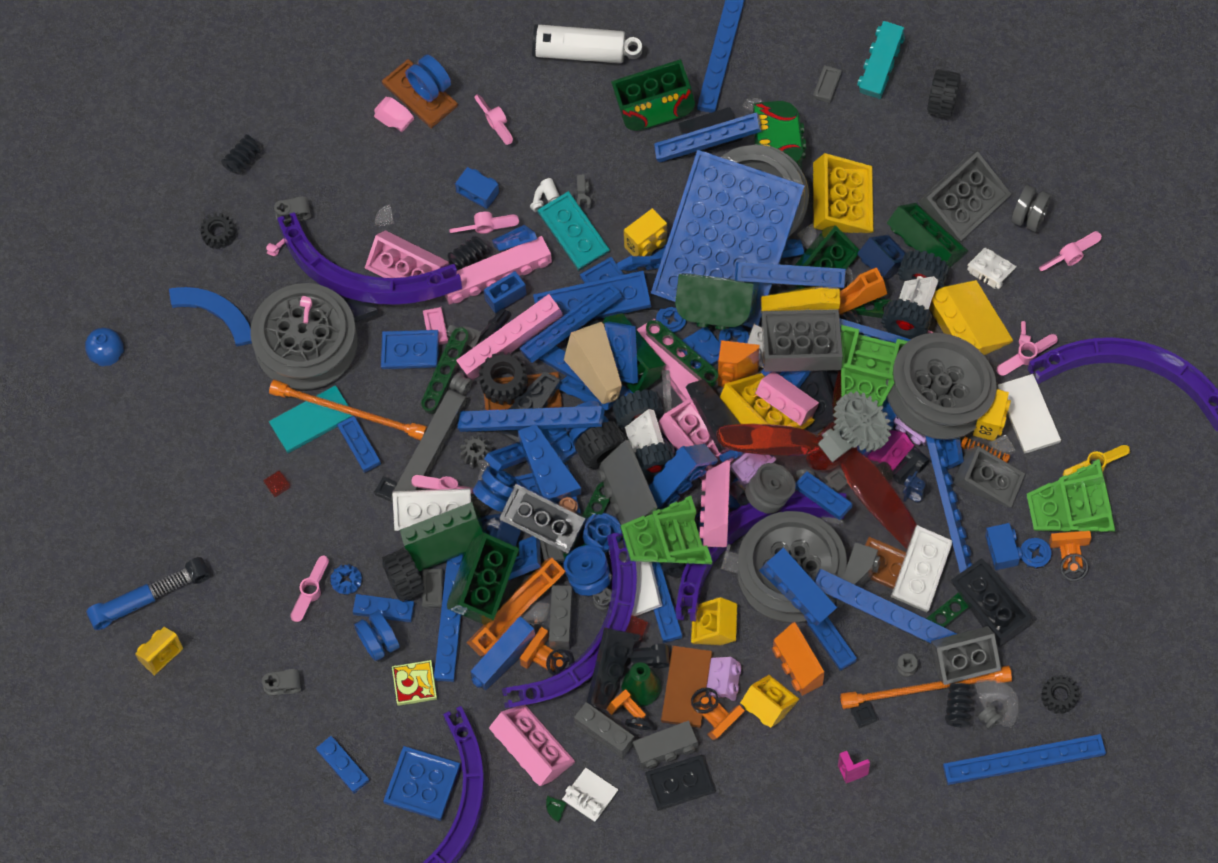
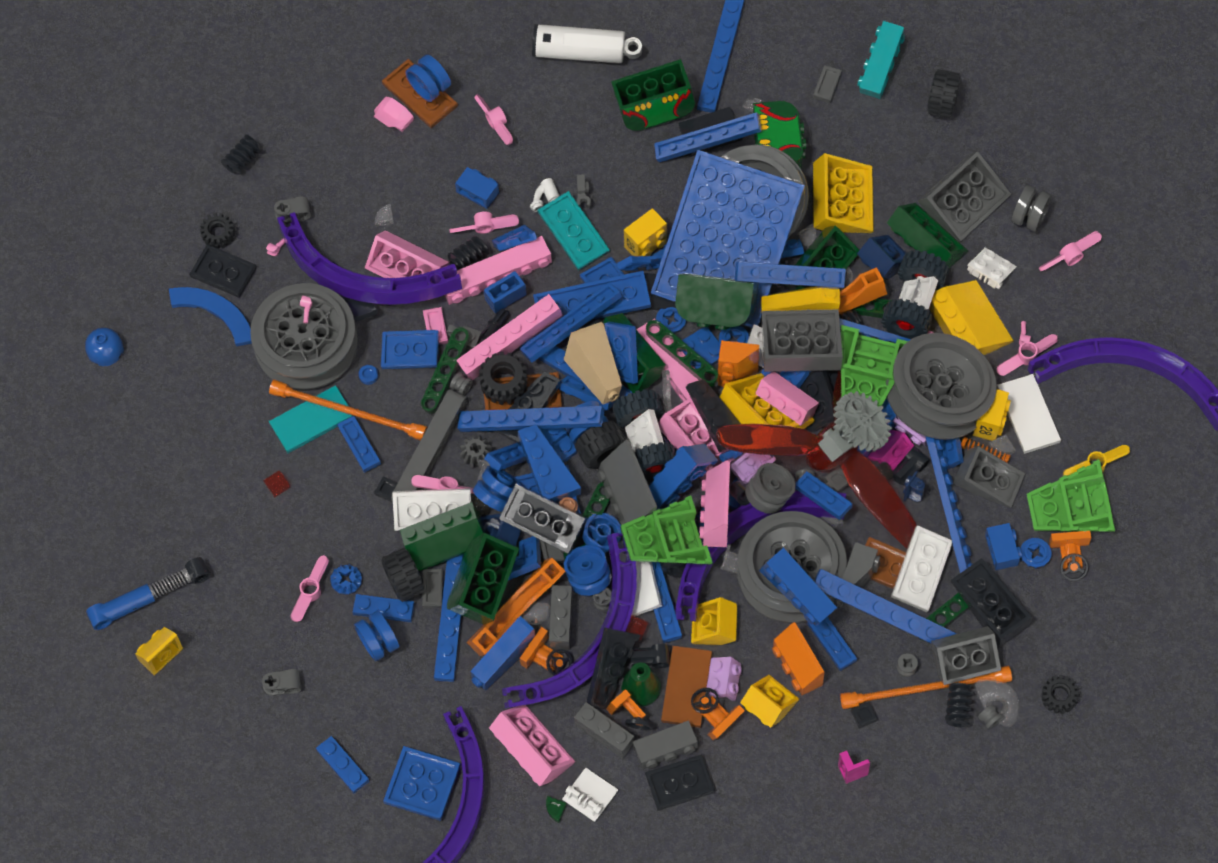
tile [392,660,437,706] -> none
blue plate [943,734,1106,785] -> none
none -> black tile [189,244,257,298]
none -> blue tile [359,365,378,385]

